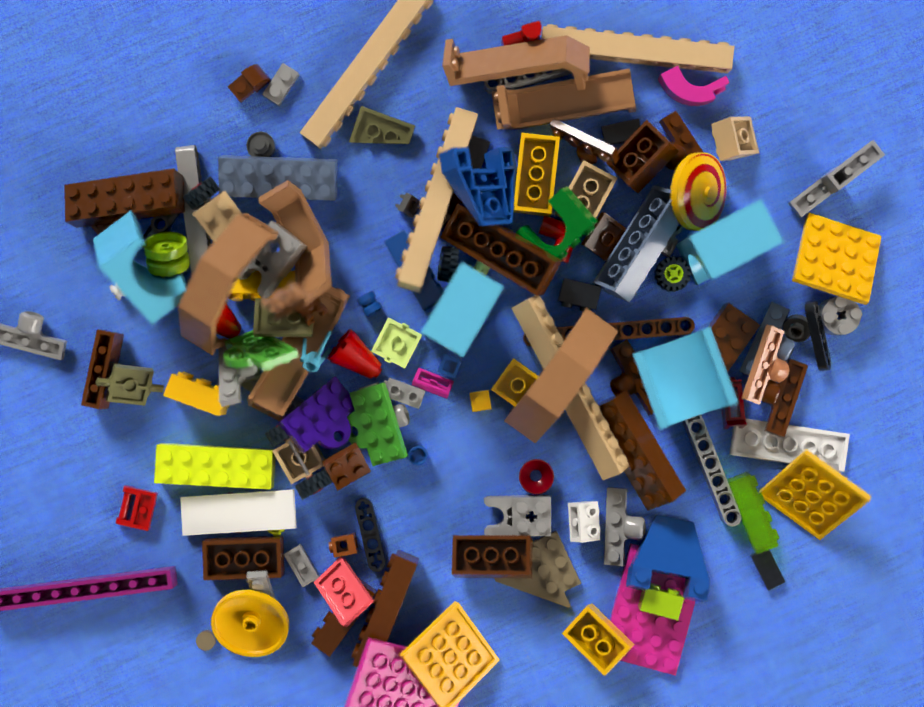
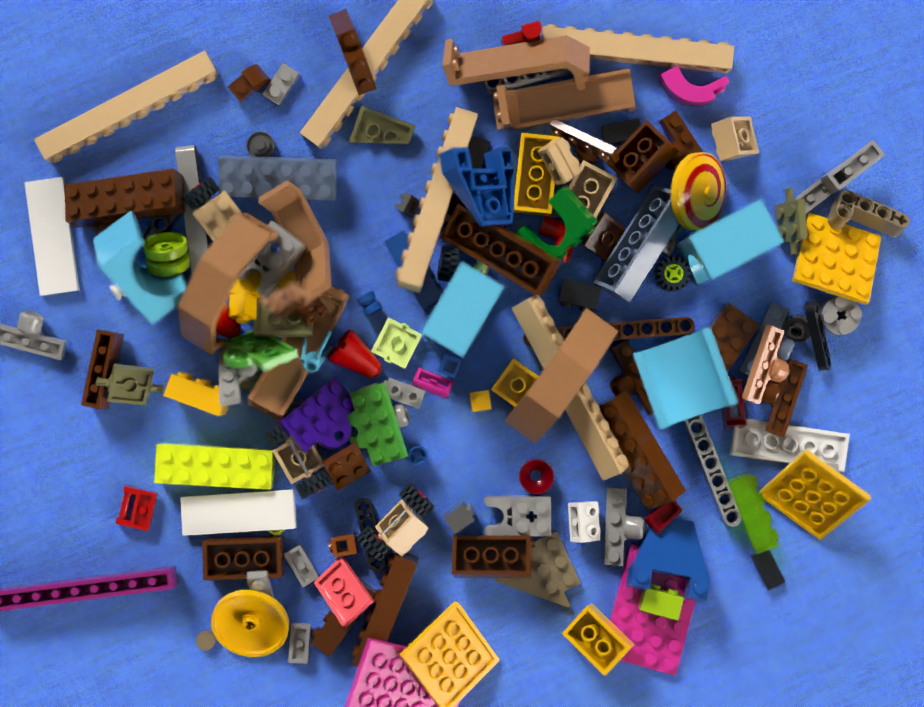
none -> white tile [24,177,80,296]
none -> tan brick [34,50,219,163]
none -> yellow brick [228,291,257,324]
none -> light grey plate [288,622,311,664]
none -> reddish brown arch [328,9,377,95]
none -> brick [356,483,434,562]
none -> dark grey brick [444,501,475,534]
none -> tan brick [538,137,581,185]
none -> dark red tile [643,501,683,534]
none -> olive plate [775,188,808,255]
none -> dark tan beam [828,190,910,237]

